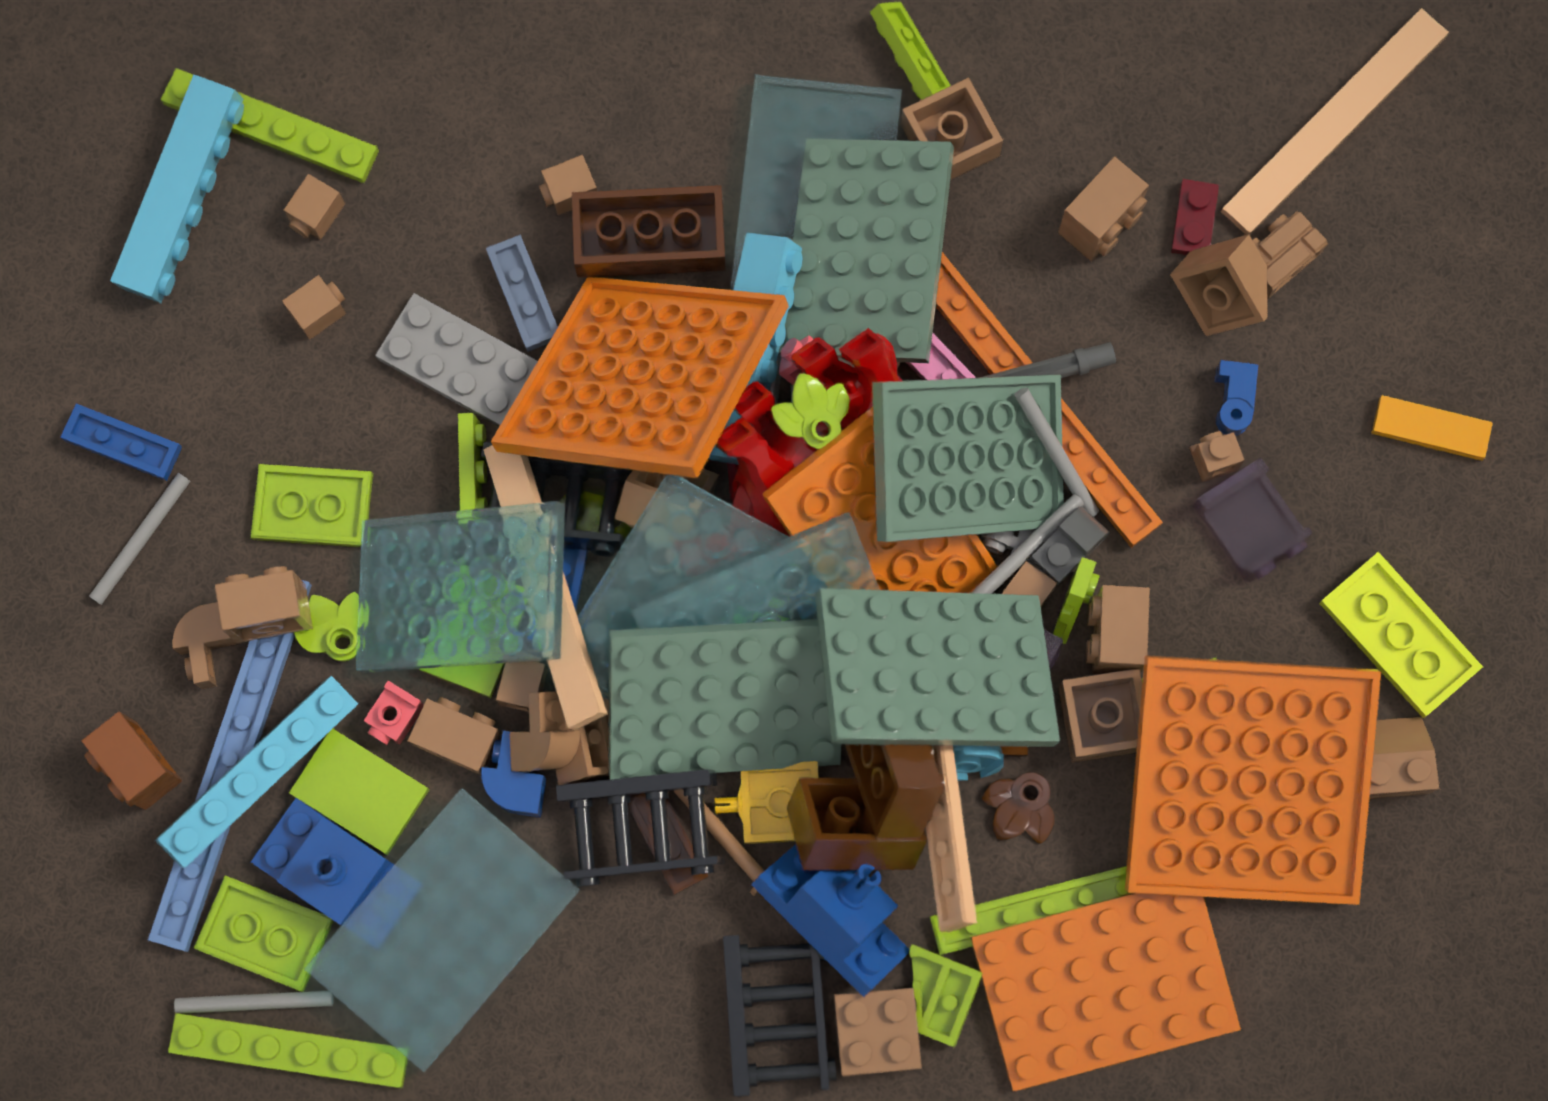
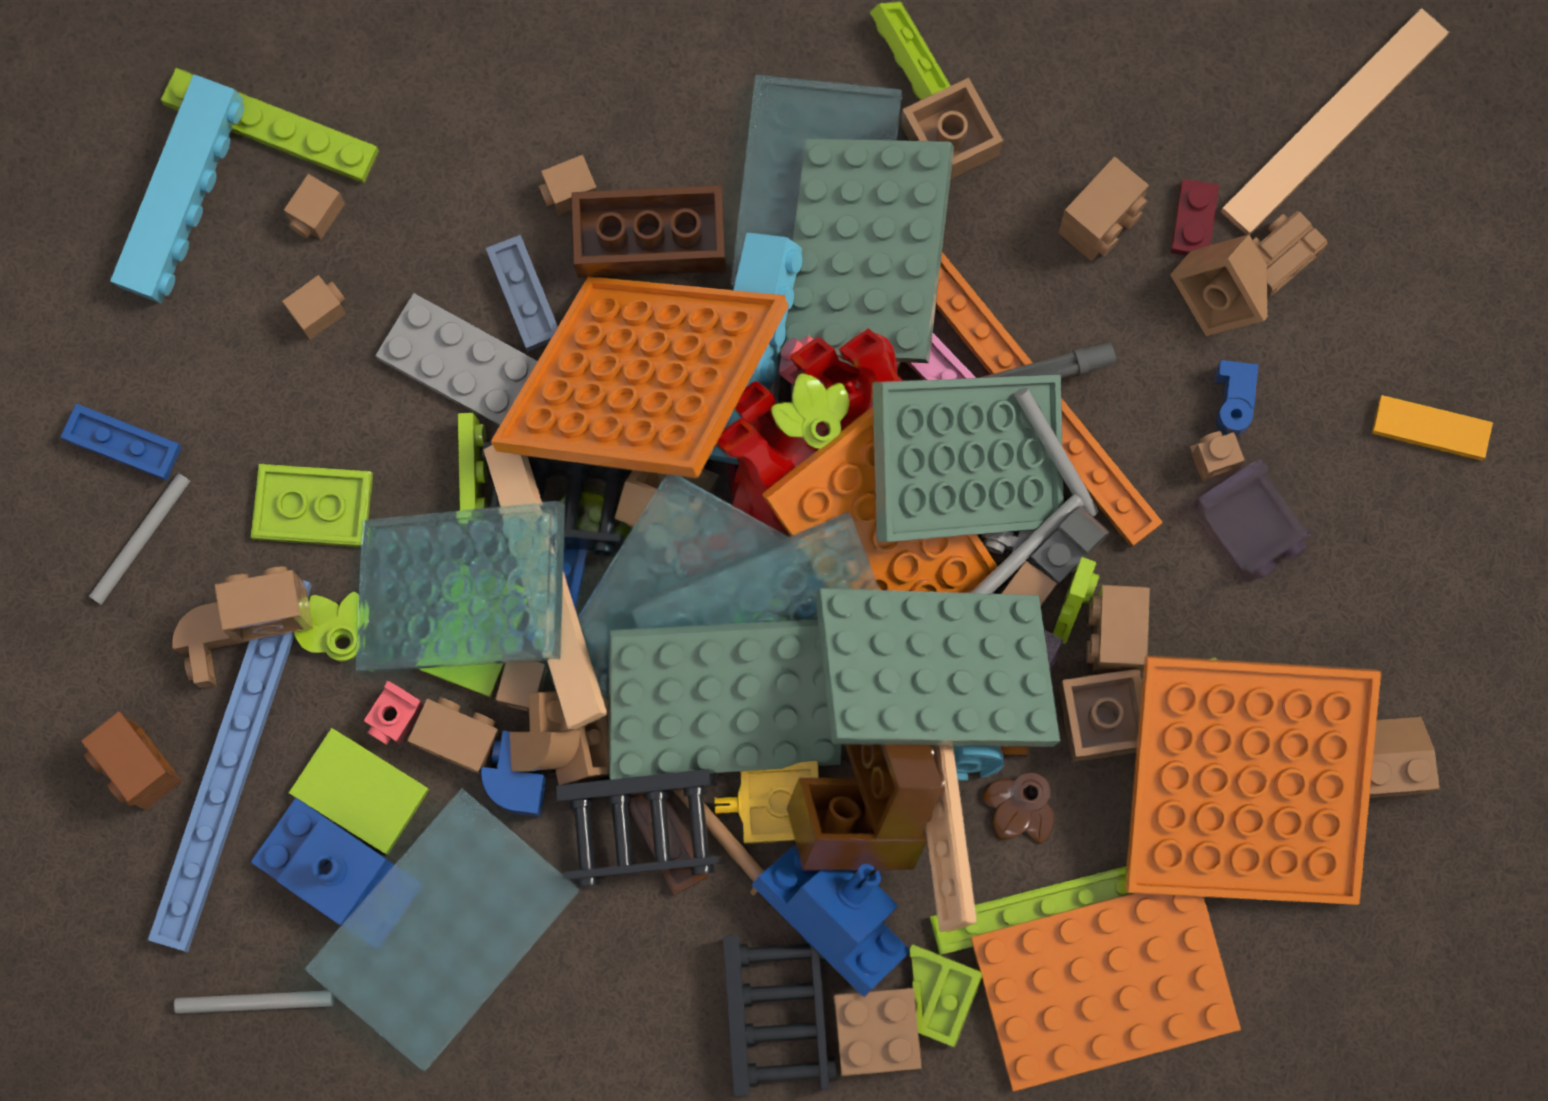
medium azure brick [155,676,358,868] -> none
lime plate [168,1013,409,1088] -> none
lime tile [194,876,334,992] -> none
neon yellow plate [1319,552,1483,718] -> none

